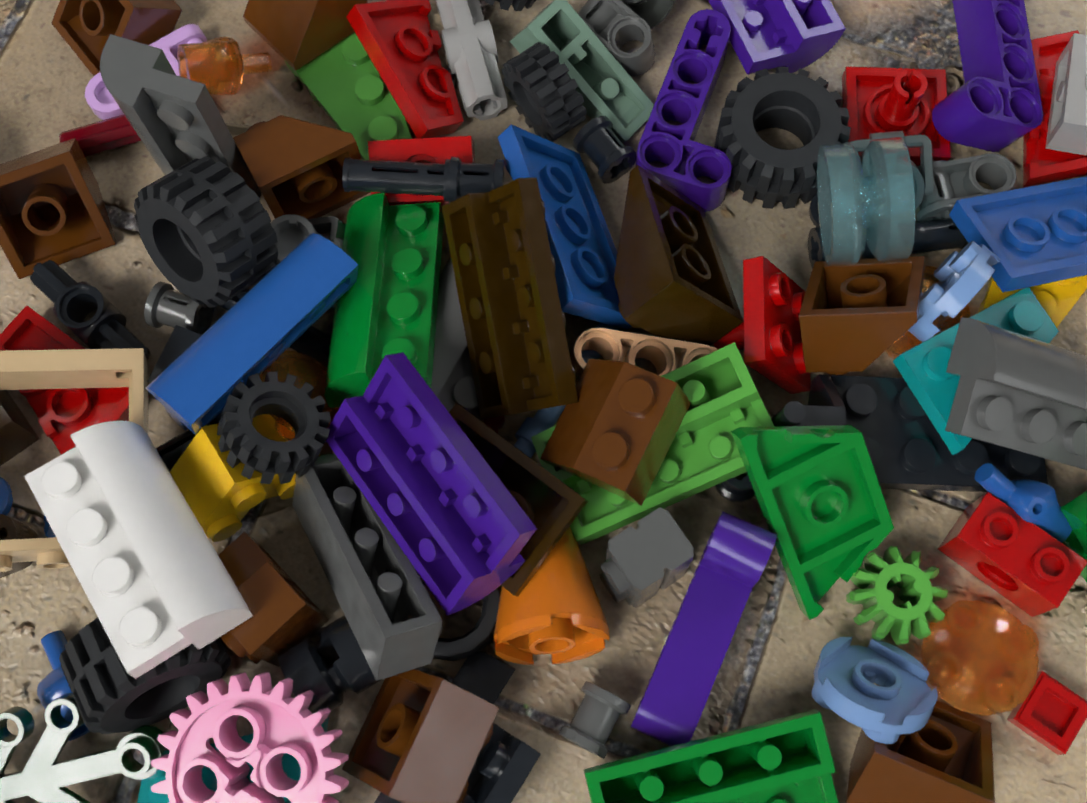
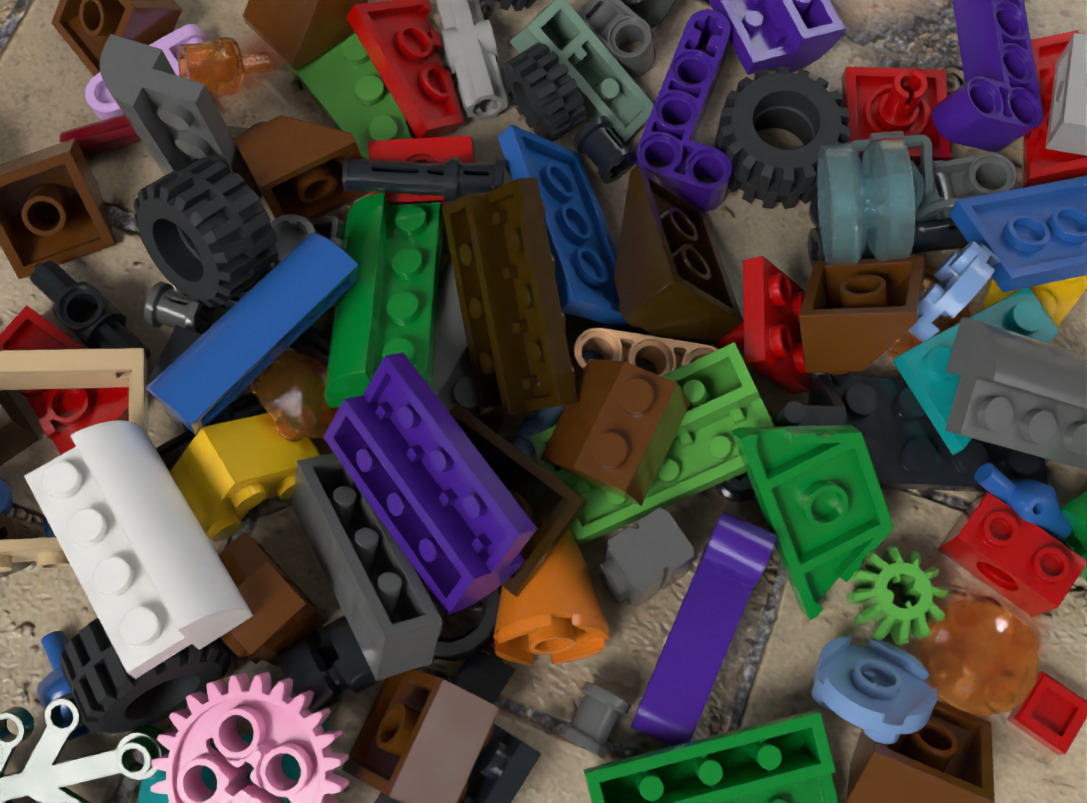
black tyre [217,372,331,484] -> none

